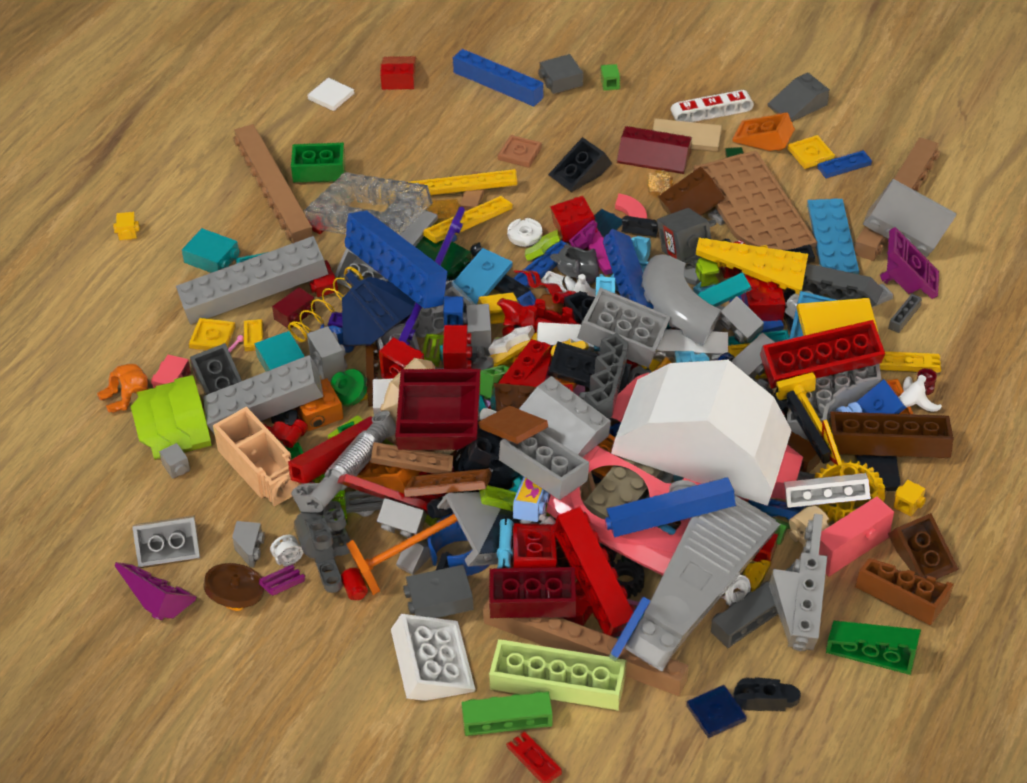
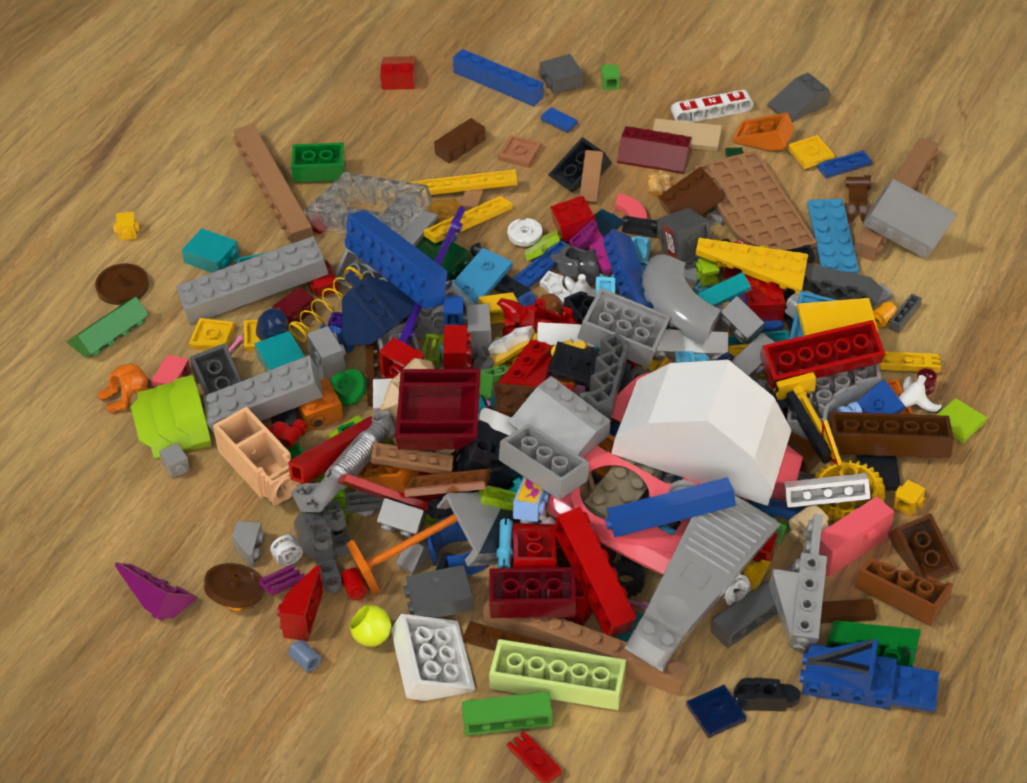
light grey slope [132,515,200,567] -> none
white tile [308,78,354,111] -> none
dark orange tile [478,405,549,444] -> none
red flag [514,270,576,304] -> none
blue tile [609,597,651,662] -> none
magenta brick [880,227,939,299] -> none
none -> green slope [66,297,149,357]
none -> reddish brown piece [95,263,149,305]
none -> dark blue piece [256,308,288,341]
none -> red slope [277,565,324,641]
none -> sand blue brick [288,640,321,673]
none -> neon yellow helmet [349,605,392,647]
none -> reddish brown brick [434,118,486,164]
none -> reddish brown plate [463,621,550,651]
none -> blue tile [541,107,578,133]
none -> medium nougat tile [580,150,603,204]
none -> blue wedge [799,639,939,713]
none -> reddish brown tile [820,599,876,623]
none -> reddish brown flag [846,175,871,224]
none -> light orange brick [873,301,897,327]
none -> lime tile [937,398,987,443]

